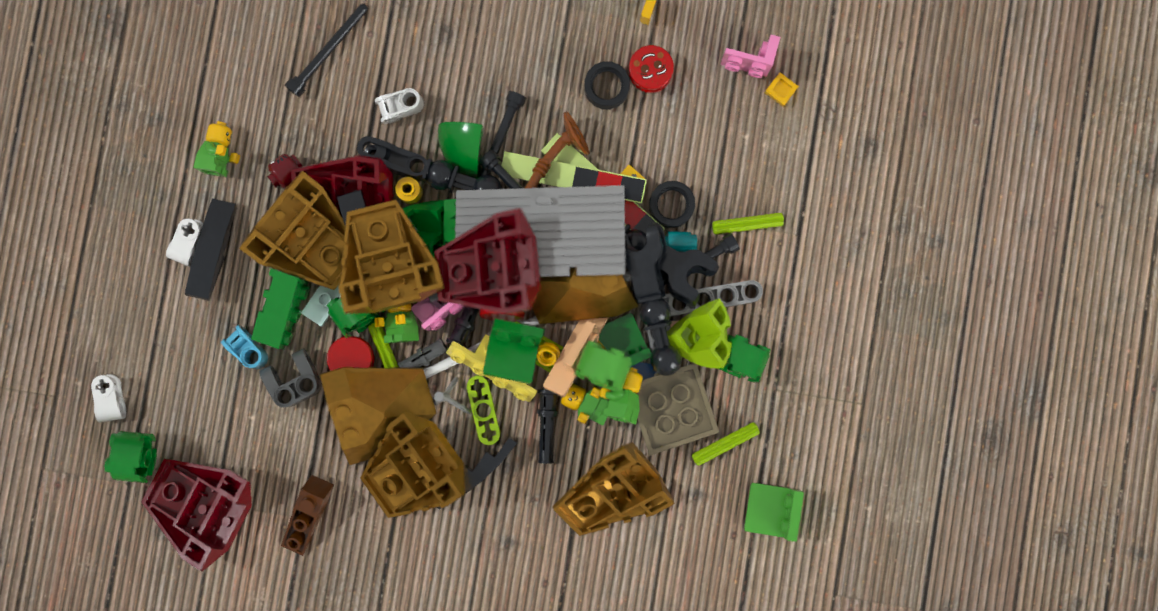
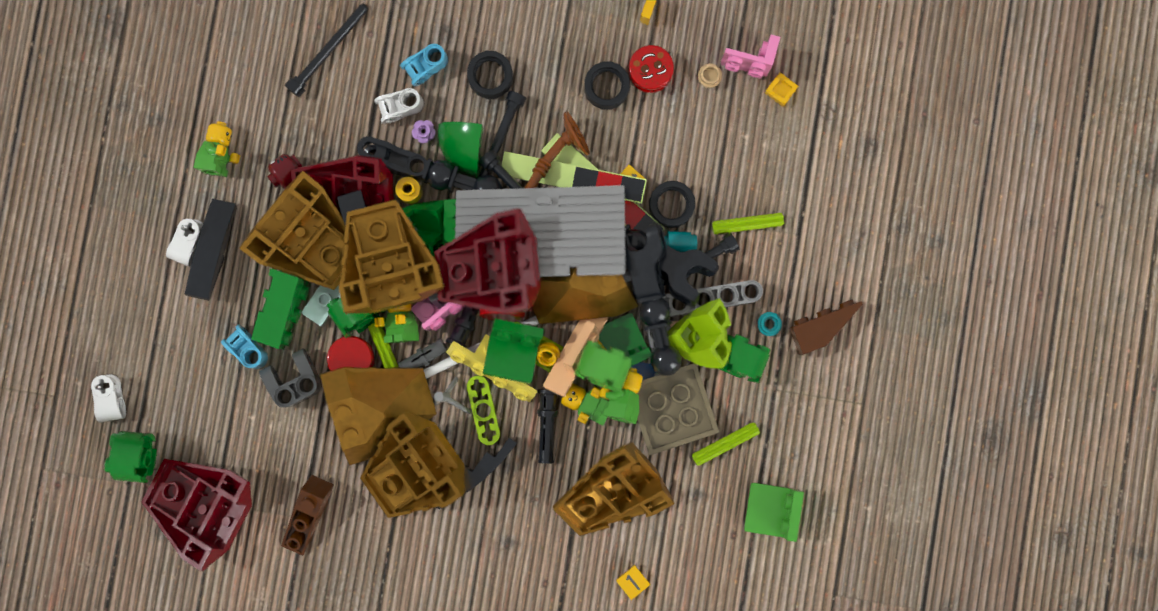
none -> medium azure piece [400,44,448,87]
none -> lavender plate [412,120,436,143]
none -> black tyre [467,51,513,99]
none -> yellow tile [616,564,650,600]
none -> tan plate [698,64,722,88]
none -> teal plate [757,312,782,336]
none -> reddish brown slope [789,299,863,355]

